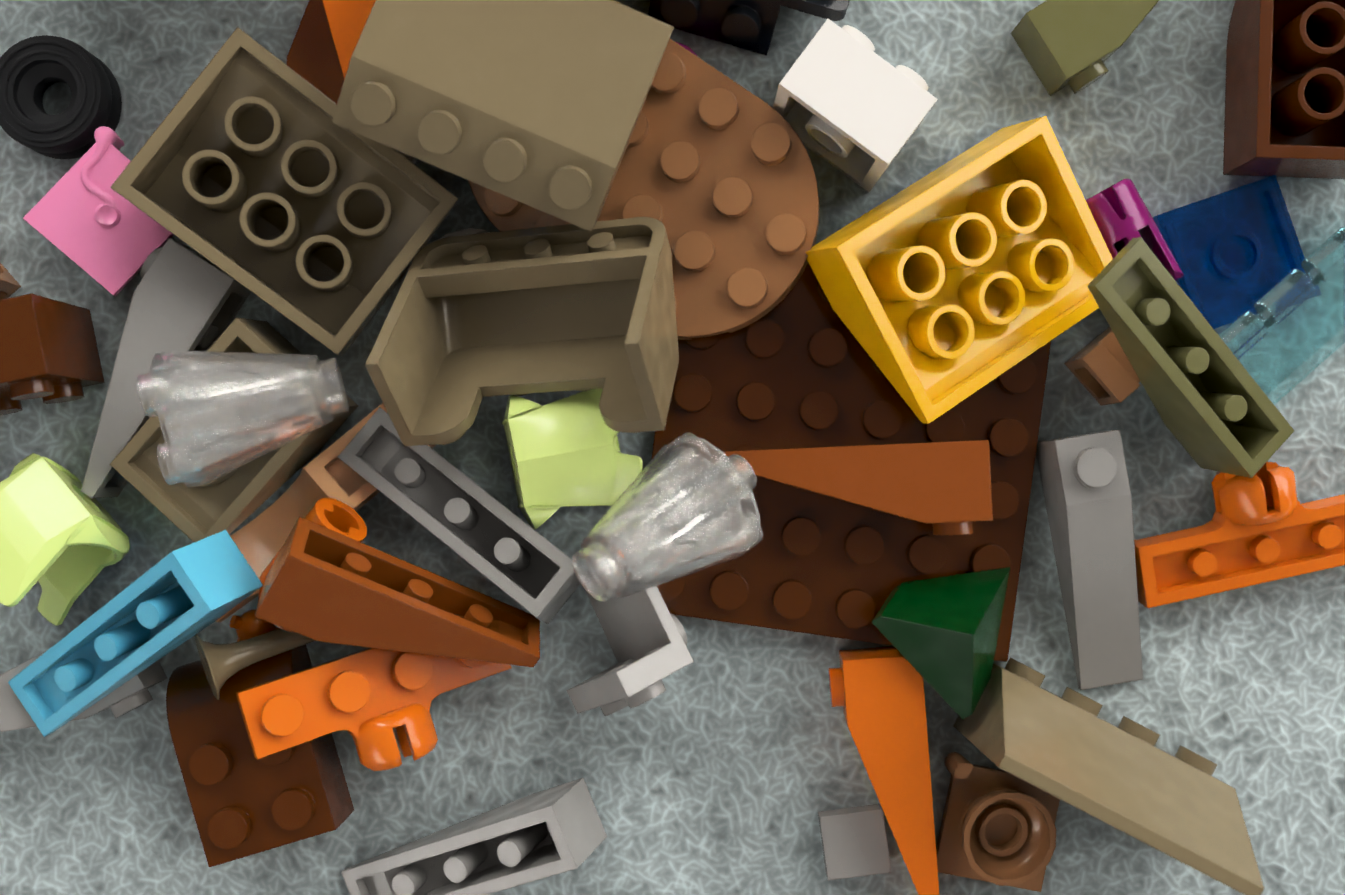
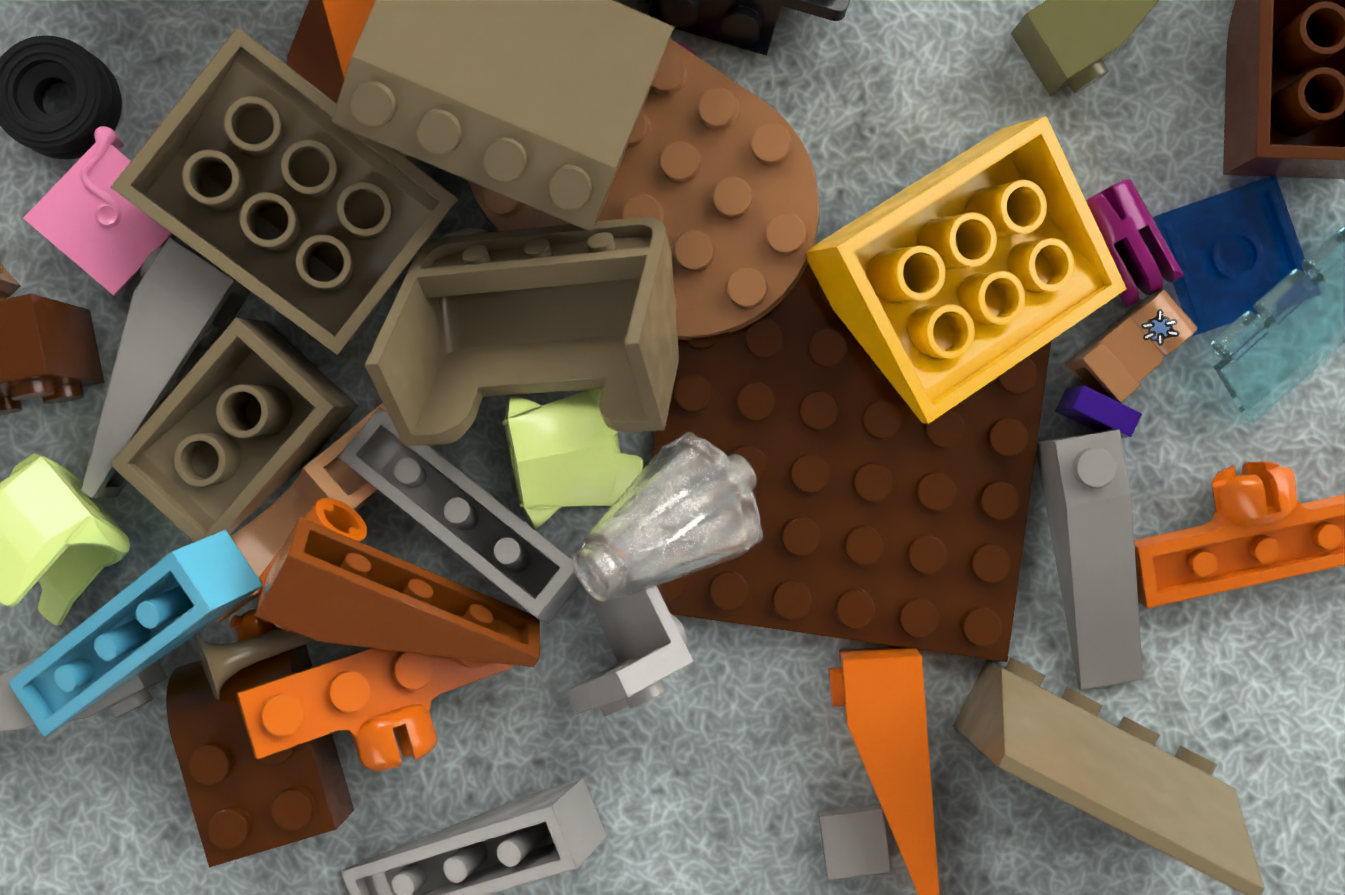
clear cone [137,350,349,488] -> none
dark orange slope [718,440,993,535] -> none
white brick [773,19,937,192] -> none
dark green slope [872,567,1010,719] -> none
medium nougat hat [936,752,1060,892] -> none
olive slope [1087,237,1294,478] -> none
none -> dark purple tile [1055,385,1142,438]

